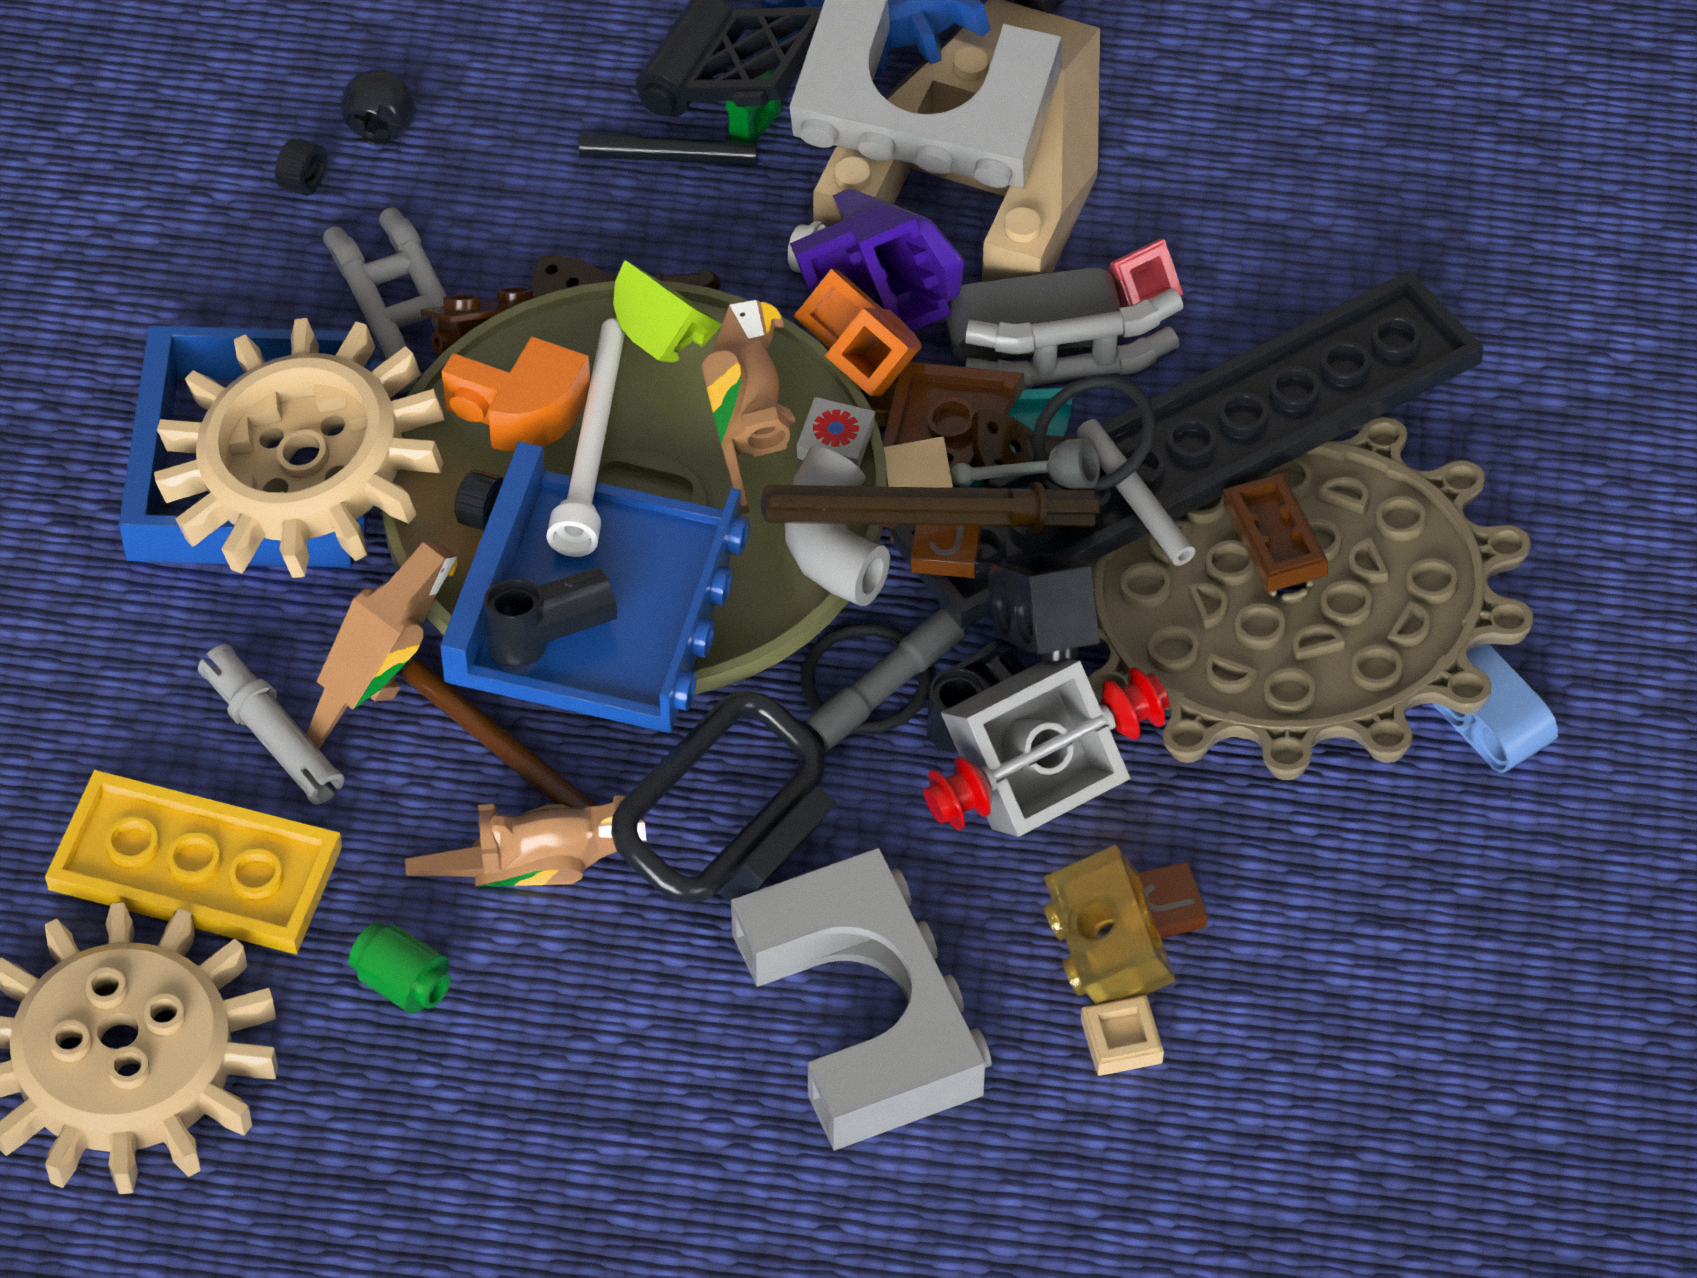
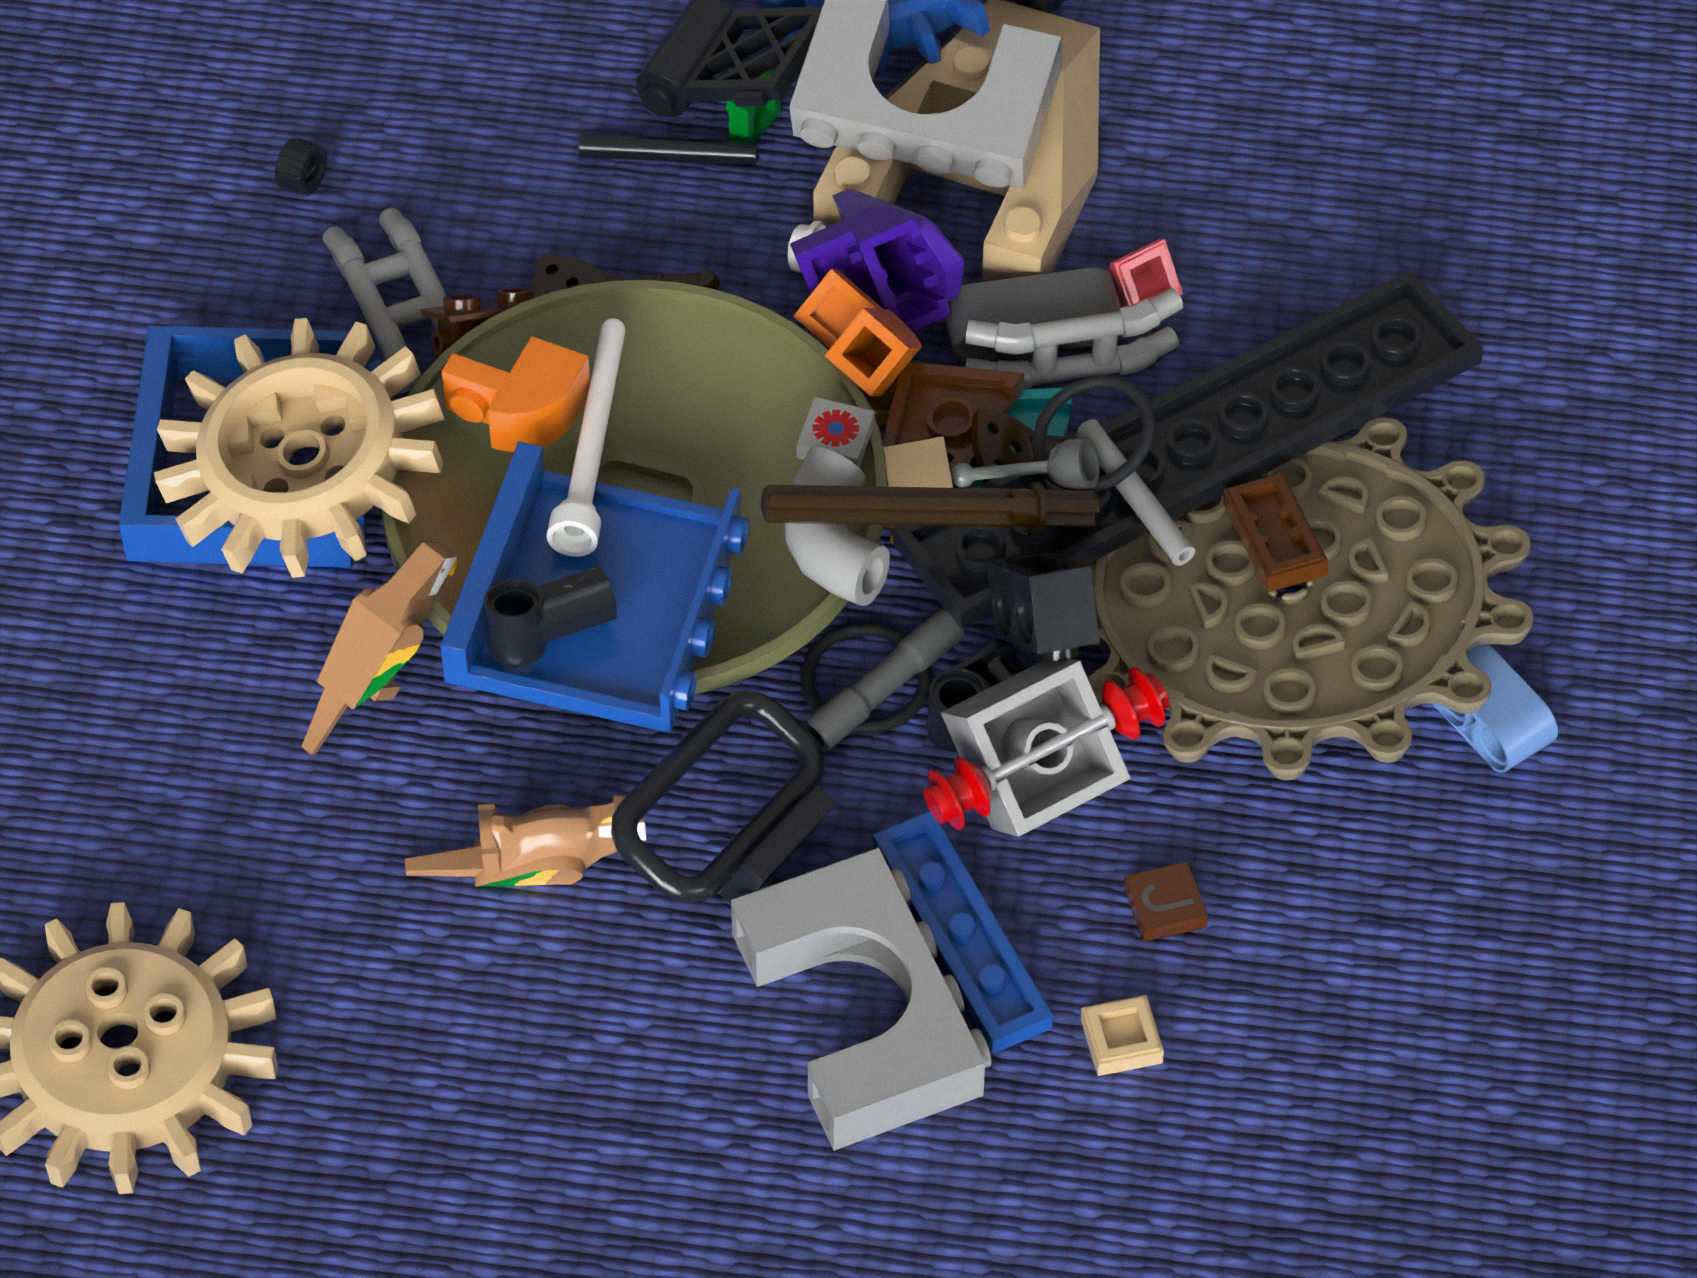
yellow plate [45,770,342,955] -> none
light grey pin [198,644,345,805] -> none
black piece [340,69,415,144] -> none
green brick [348,922,451,1014] -> none
reddish brown bar [402,658,598,807] -> none
black axle [454,469,504,531] -> none
lime brick [613,260,722,363] -> none
medium nougat animal [701,300,795,515] -> none
reddish brown tile [911,525,982,578] -> none
clear yellow brick [1044,845,1176,1004] -> none
none -> blue plate [873,811,1053,1054]

